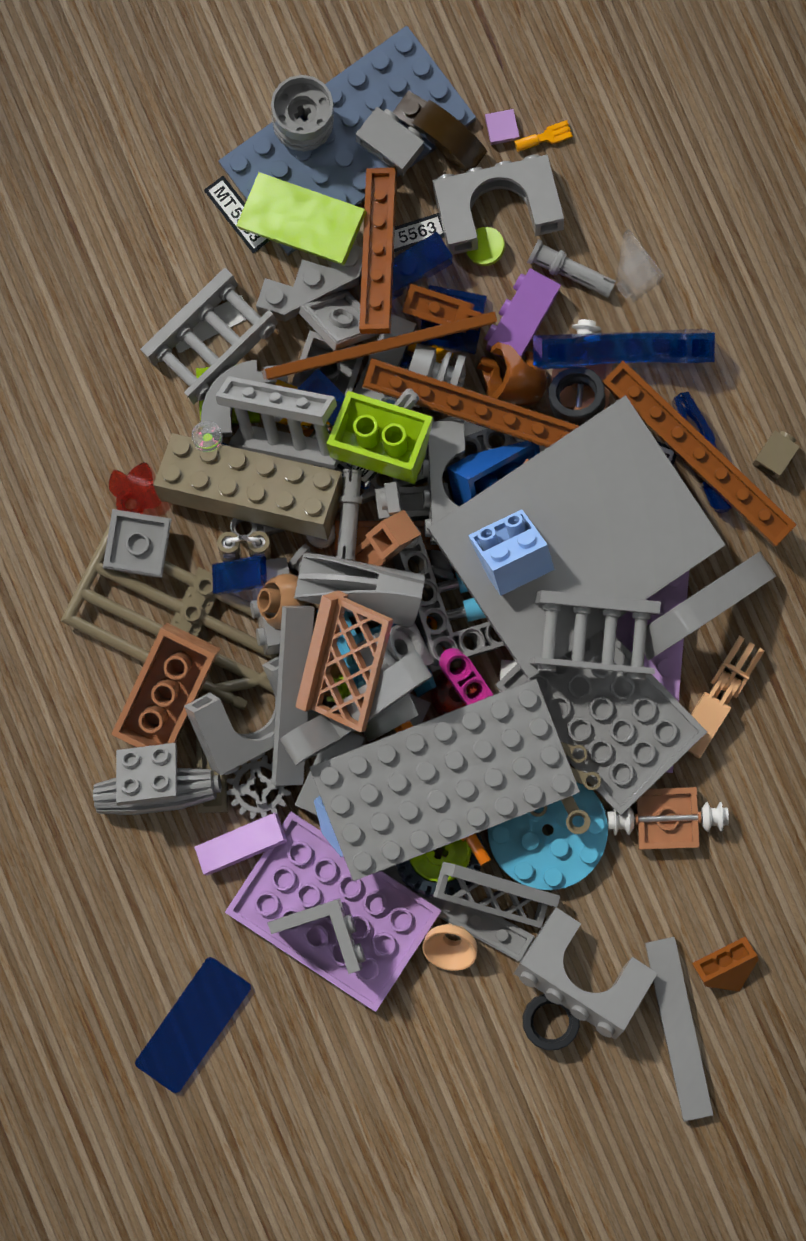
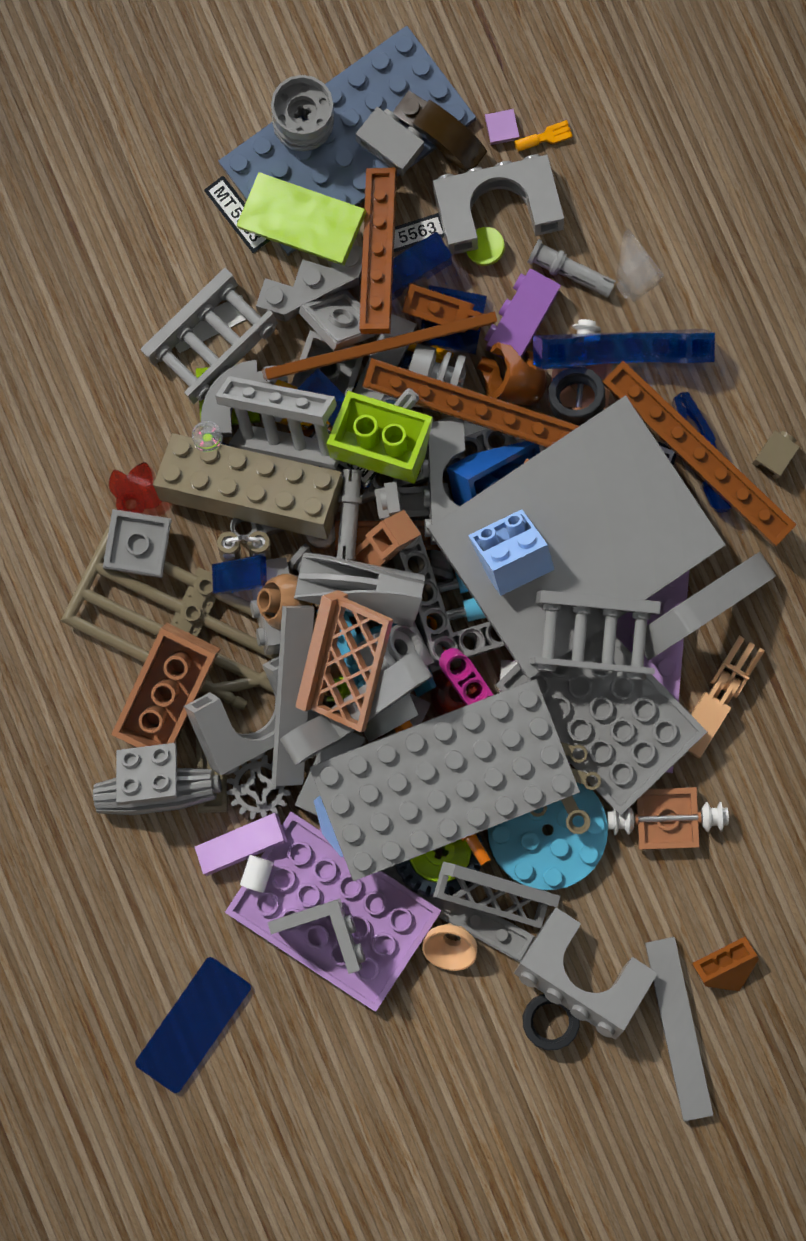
none -> white piece [240,855,274,893]

